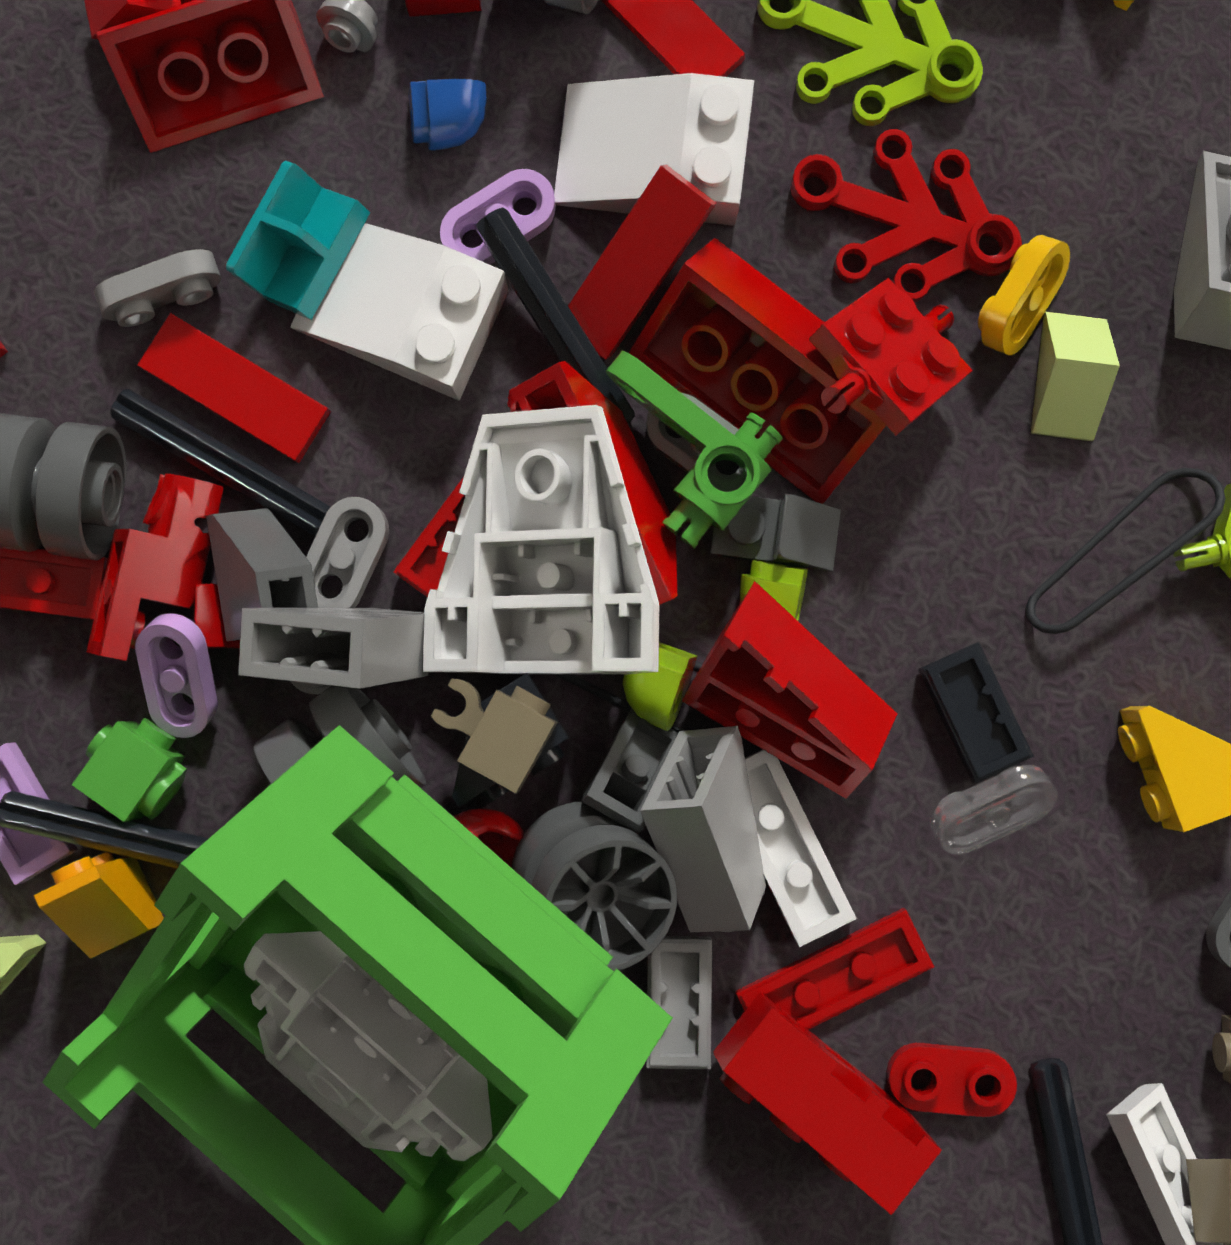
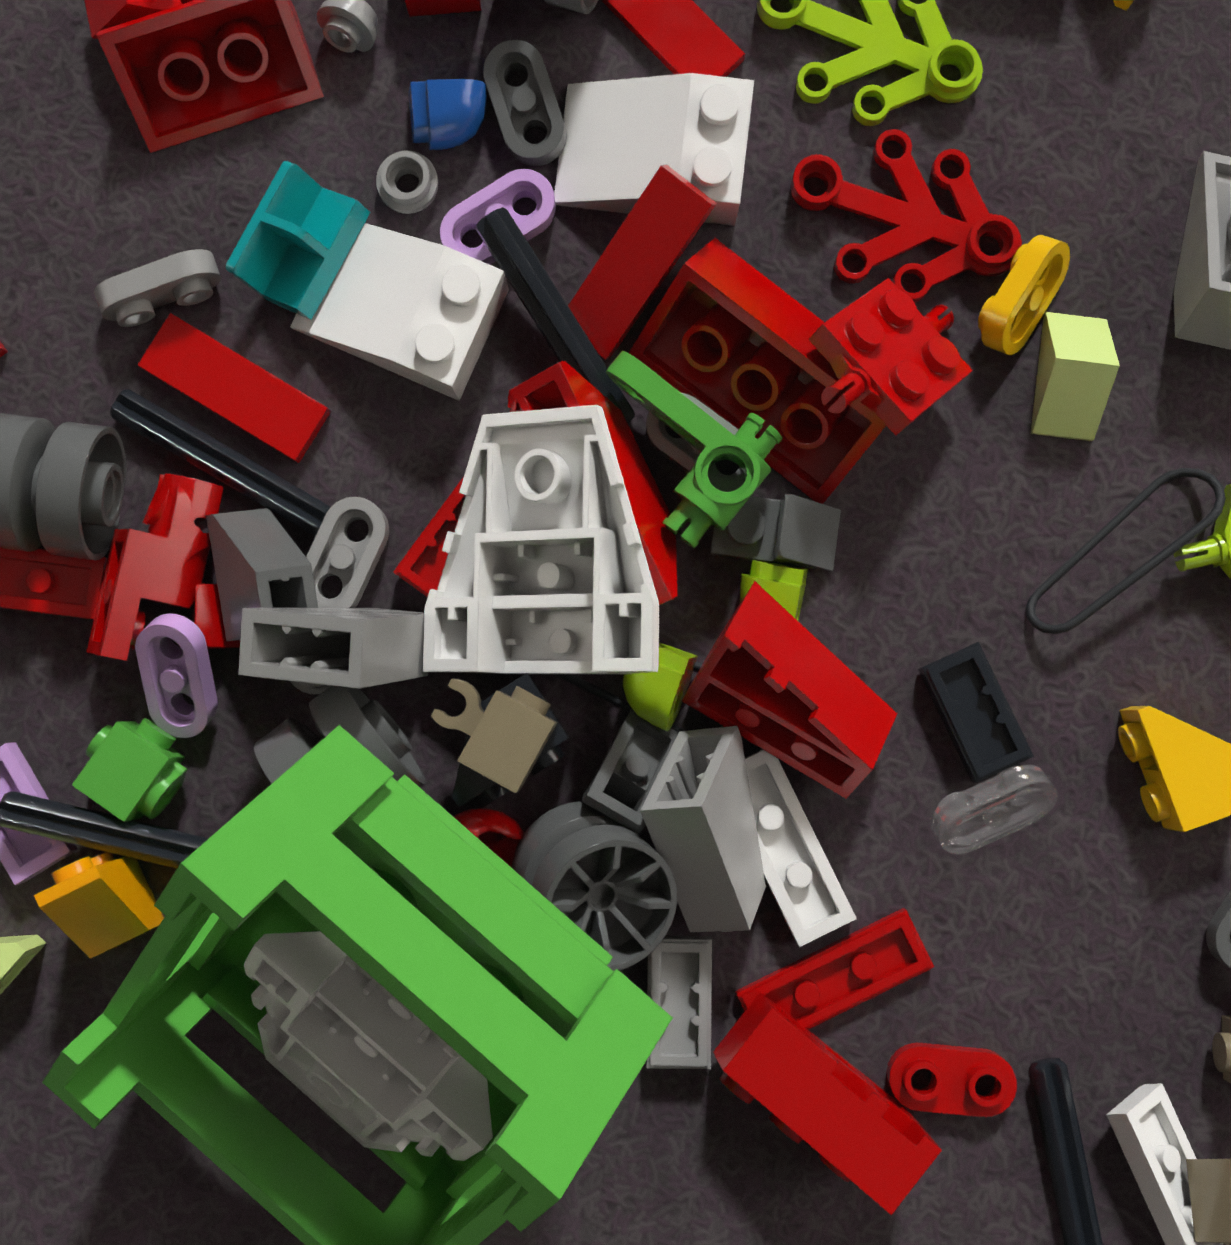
none -> light grey plate [376,151,438,214]
none -> dark grey plate [483,40,567,166]

